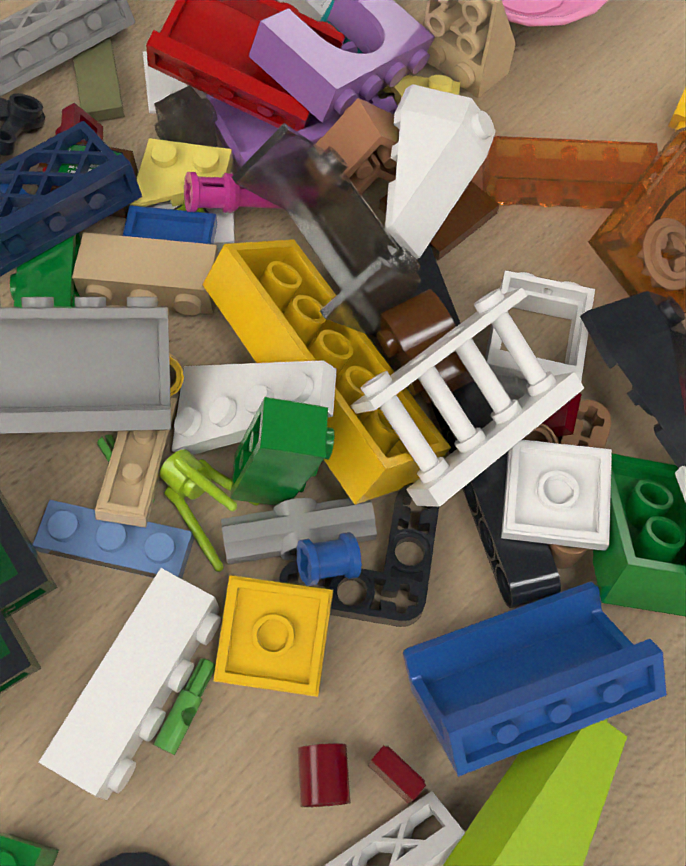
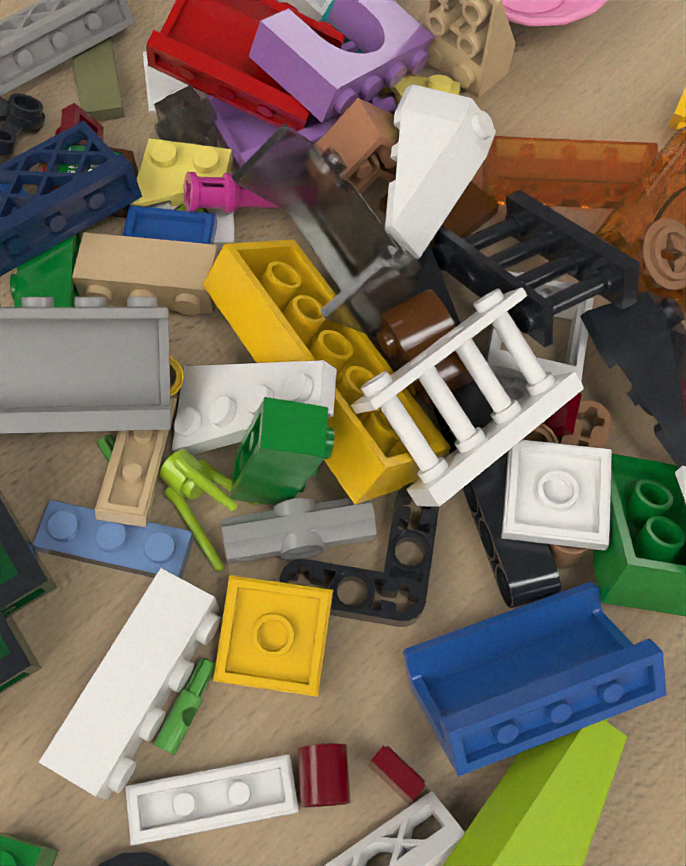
blue bush [297,532,362,587] -> none
none -> white tile [125,754,299,846]
none -> black fence [432,190,640,347]

